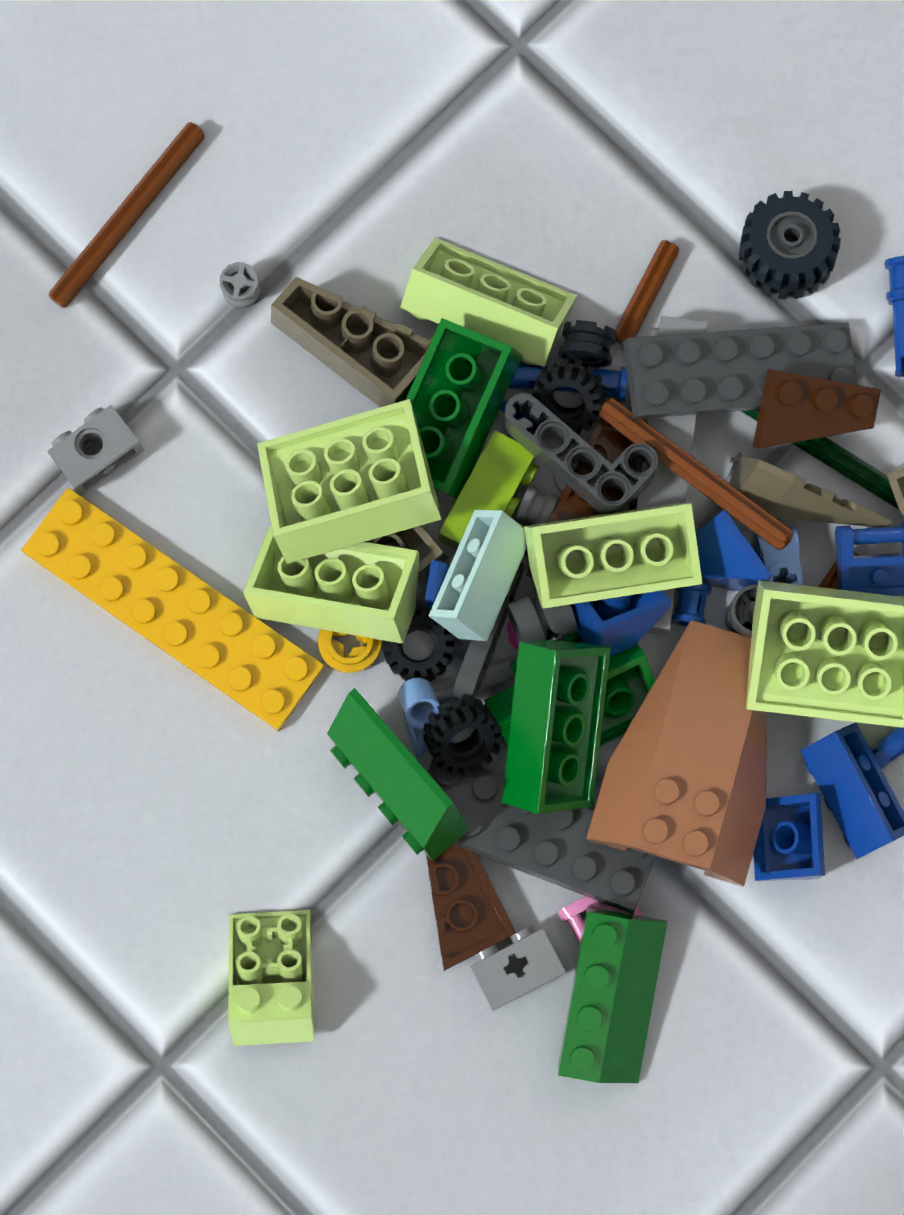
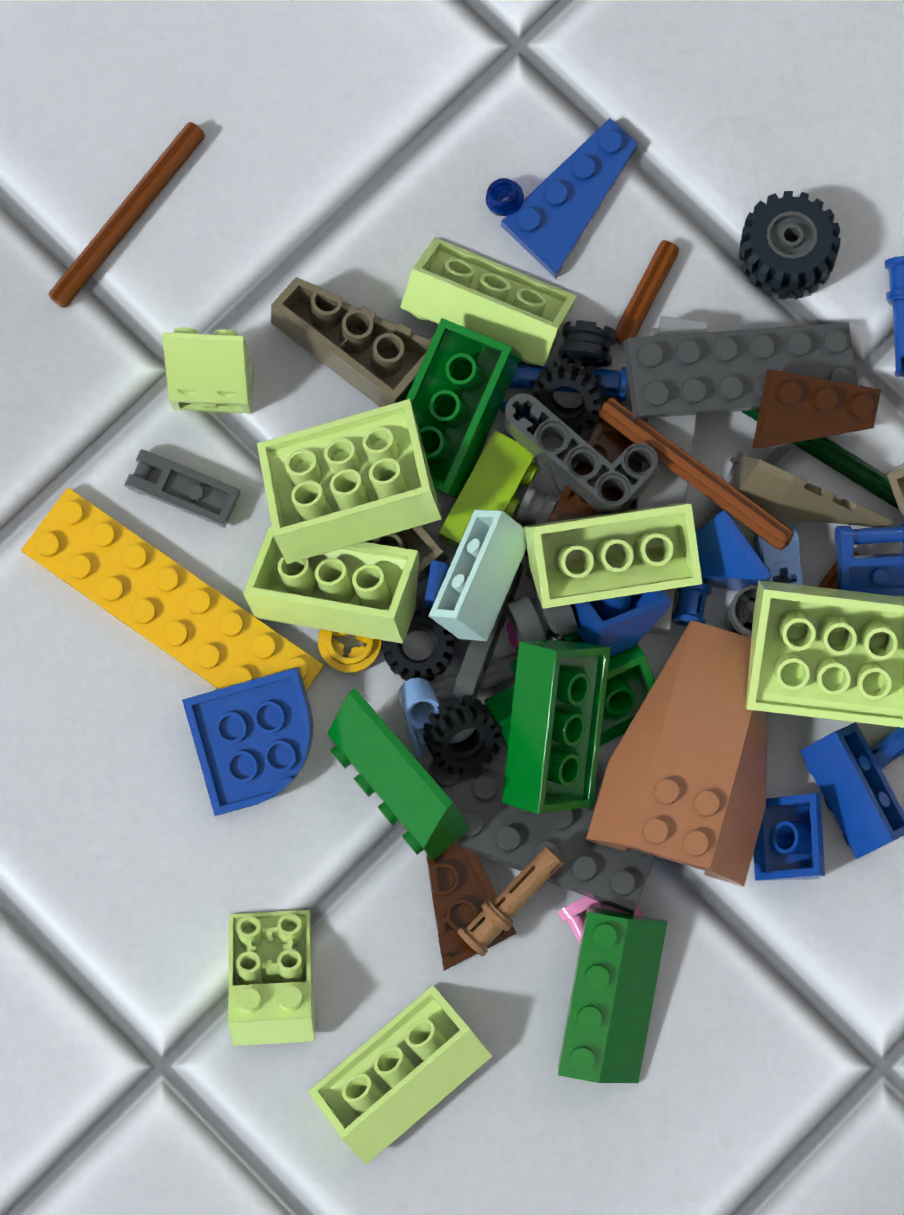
light grey brick [47,405,144,496] -> none
light grey wheel [220,262,261,308] -> none
light grey brick [470,926,566,1011] -> none
none -> dark grey plate [124,449,241,528]
none -> yellowish green slope [162,327,254,414]
none -> blue plate [182,667,313,816]
none -> yellowish green slope [308,985,493,1165]
none -> medium nougat pin [457,845,565,956]
none -> clear blue plate [486,178,524,216]
none -> blue wing [501,118,637,279]

